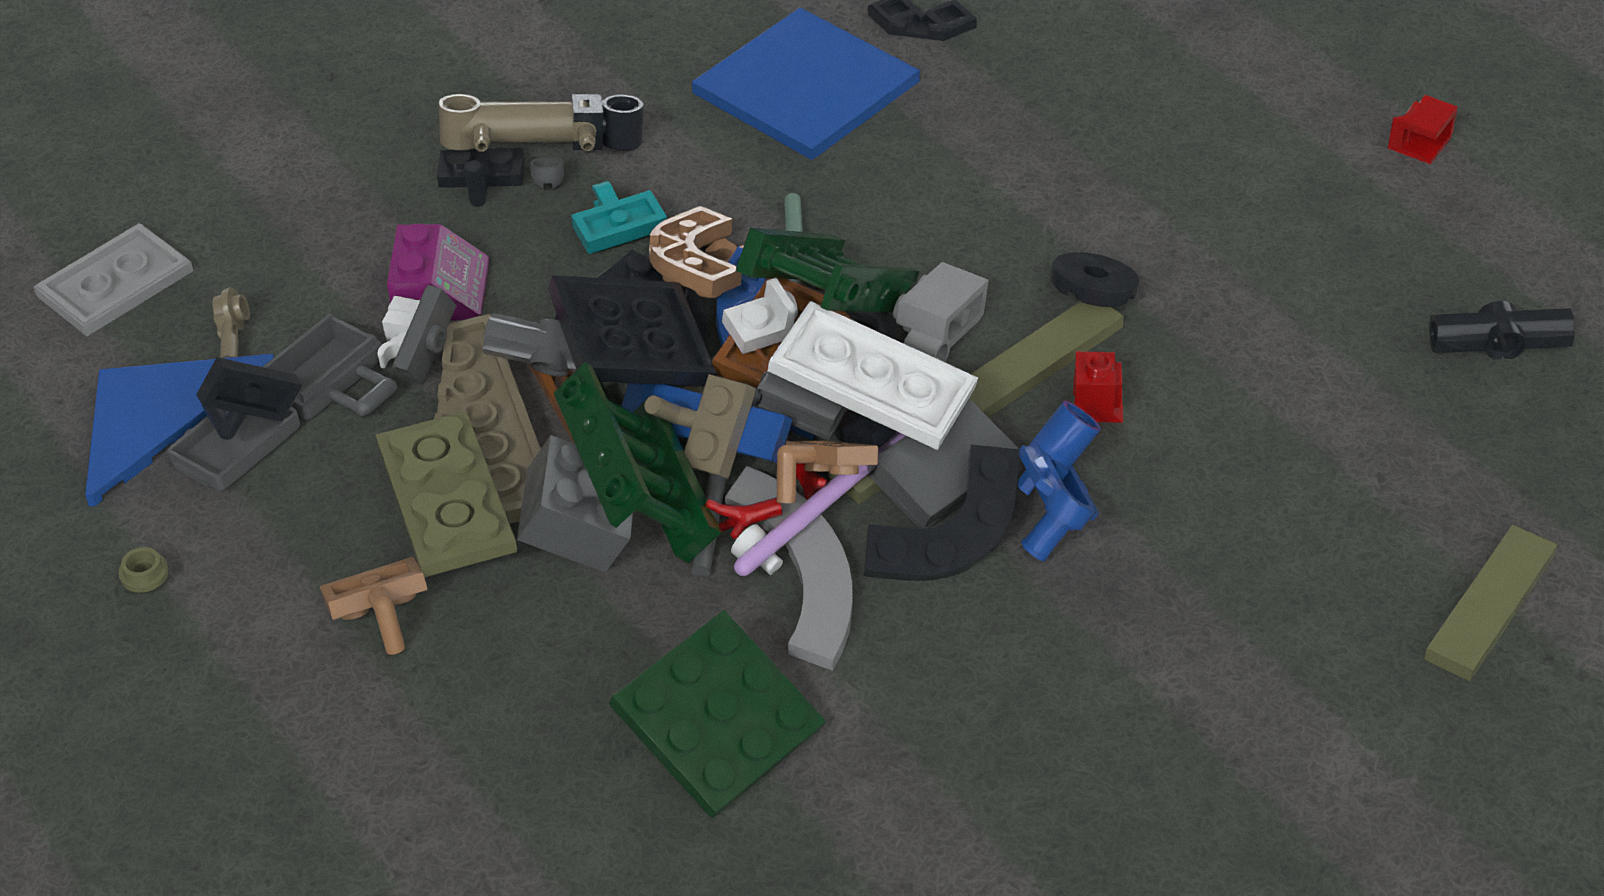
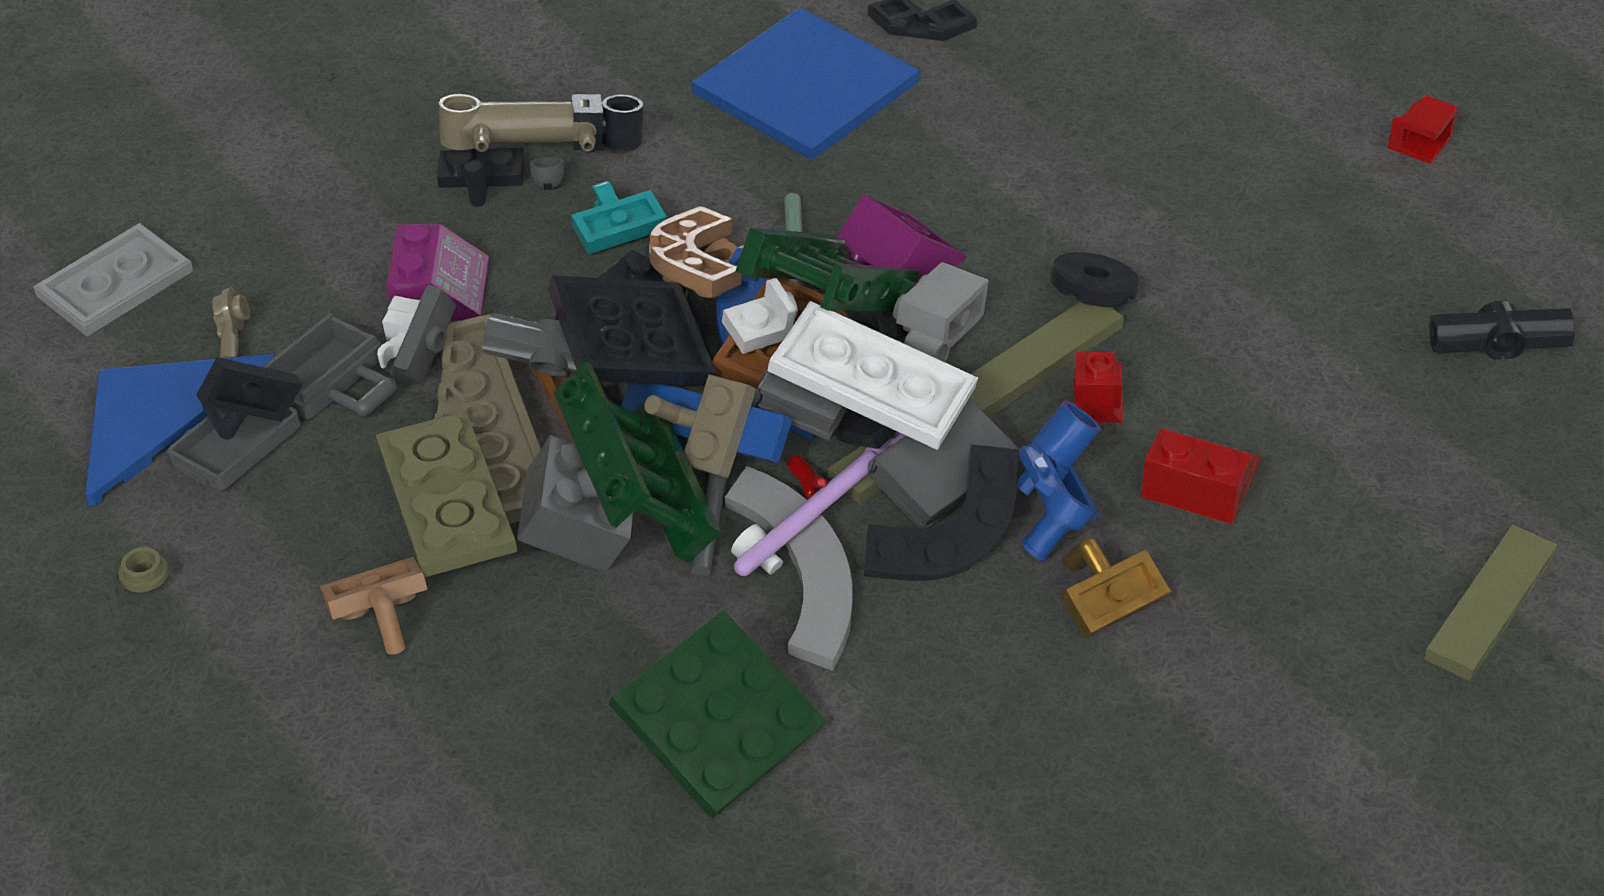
red bar [705,497,782,539] -> none
medium nougat plate [777,440,878,503] -> none
none -> magenta slope [837,193,967,284]
none -> pearl gold plate [1060,537,1171,638]
none -> red slope [1141,428,1261,524]

